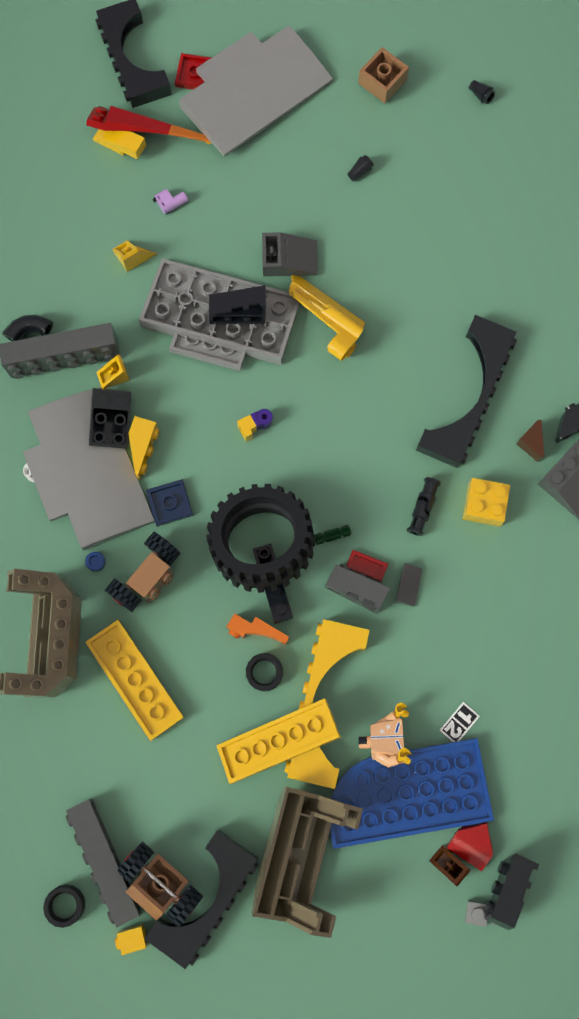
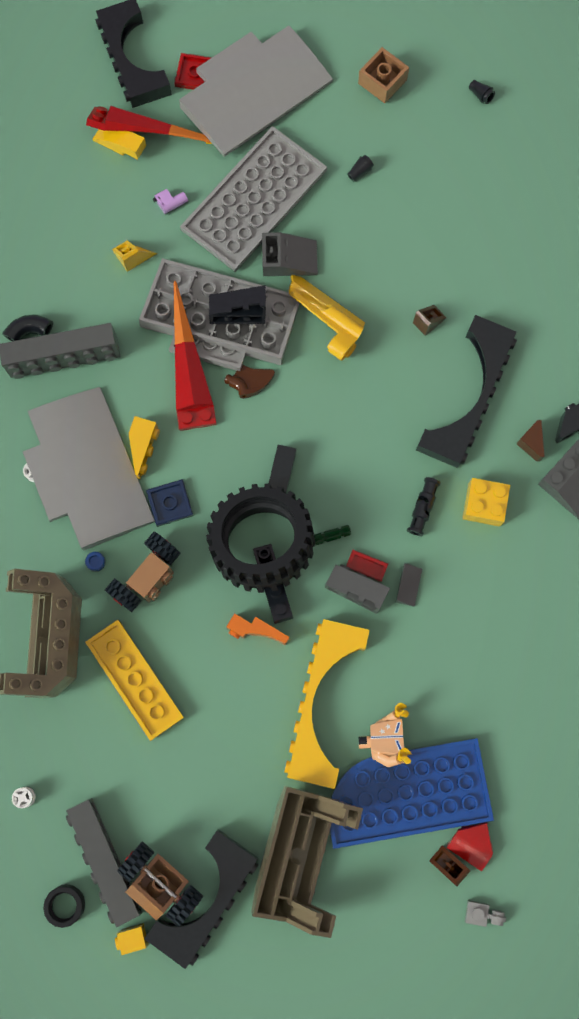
black slope [89,388,132,449] -> none
yellow slope [96,355,130,389] -> none
yellow plate [216,698,341,784] -> none
leg [237,409,273,442] -> none
black tyre [246,653,283,691] -> none
sticker [439,702,480,742] -> none
black wedge [485,854,539,930] -> none
none -> white wheel [12,787,36,808]
none -> red plate [174,281,217,431]
none -> light grey plate [180,126,327,272]
none -> reddish brown arm [224,365,275,399]
none -> black brick [268,445,296,494]
none -> slope [413,305,446,336]

